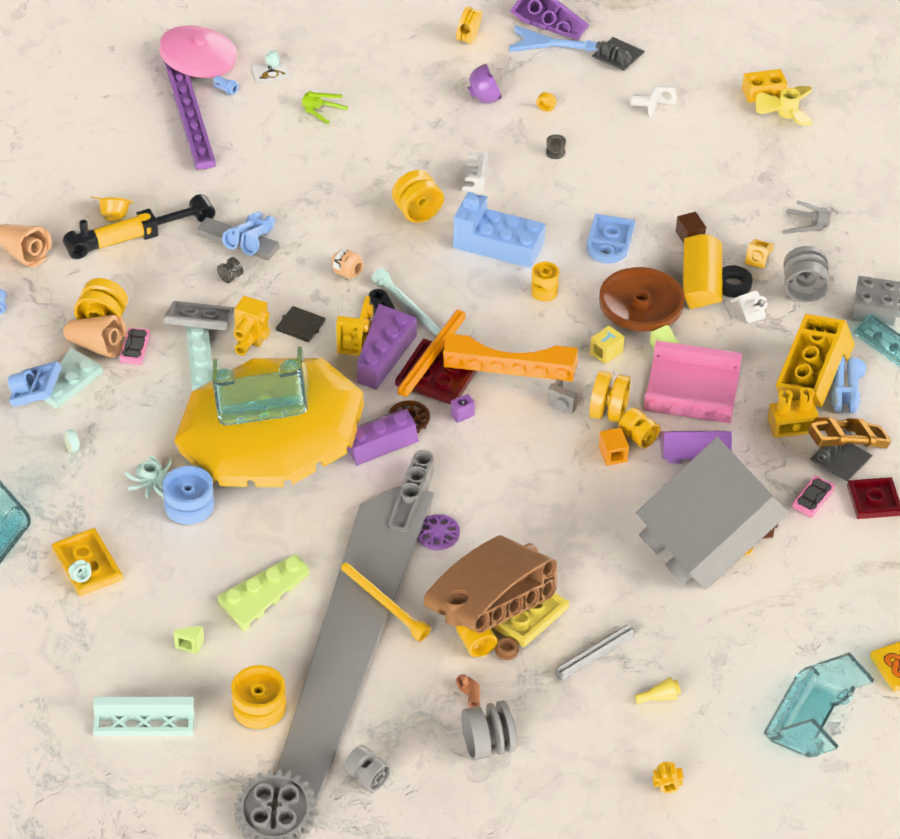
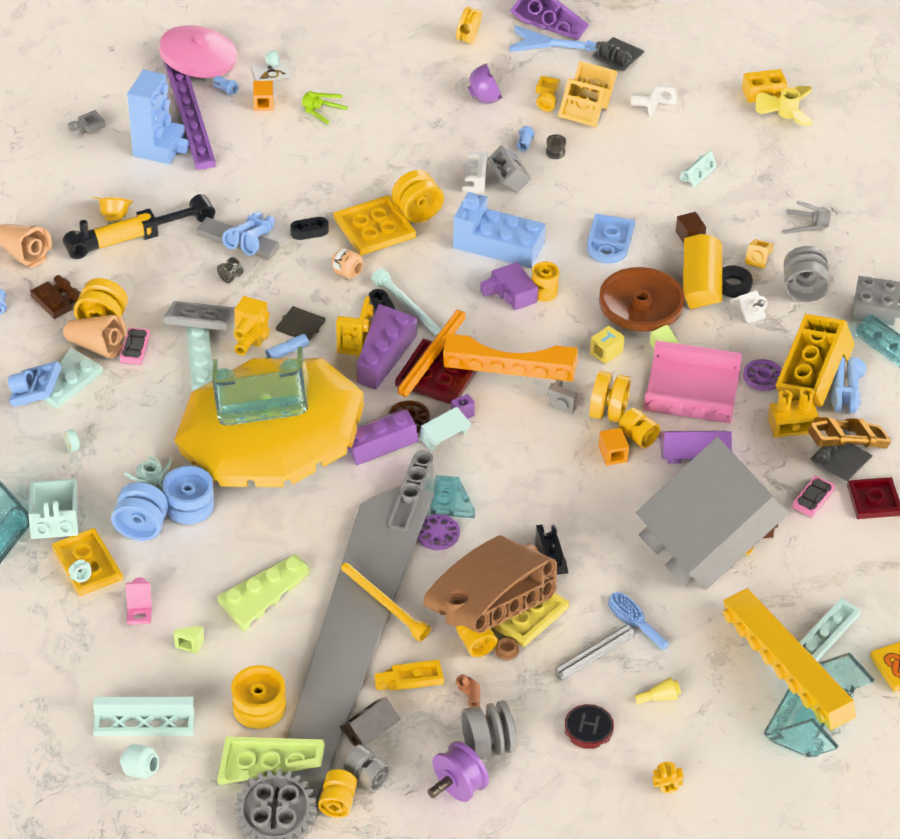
none -> light aqua piece [28,478,78,539]
none -> reddish brown plate [30,275,81,319]
none -> light grey plate [68,110,106,137]
none -> light blue wheel [111,482,169,541]
none -> light aqua head [120,744,159,779]
none -> bright pink bracket [126,577,152,625]
none -> light blue hinge [127,69,189,165]
none -> yellowish green wing [217,736,325,785]
none -> light orange brick [253,80,273,111]
none -> light blue piece [265,334,309,358]
none -> black beam [290,217,329,240]
none -> yellow wheel [318,769,357,818]
none -> yellow plate [333,195,416,256]
none -> hinge [340,697,401,747]
none -> yellow hinge [374,659,444,691]
none -> light aqua hinge [419,407,471,451]
none -> medium lavender wheel [427,741,489,802]
none -> clear light blue wing [431,475,475,519]
none -> medium lavender hinge [480,262,538,310]
none -> light grey brick [488,145,531,193]
none -> light blue pin [517,126,534,151]
none -> black hinge [535,524,568,575]
none -> yellow tile [536,76,560,96]
none -> yellow bracket [558,61,618,127]
none -> black tile [565,704,614,749]
none -> light blue piece [608,591,669,650]
none -> light aqua hinge [680,150,716,188]
none -> yellow brick [723,588,856,731]
none -> medium lavender wheel [743,359,782,391]
none -> light aqua plate [799,598,861,661]

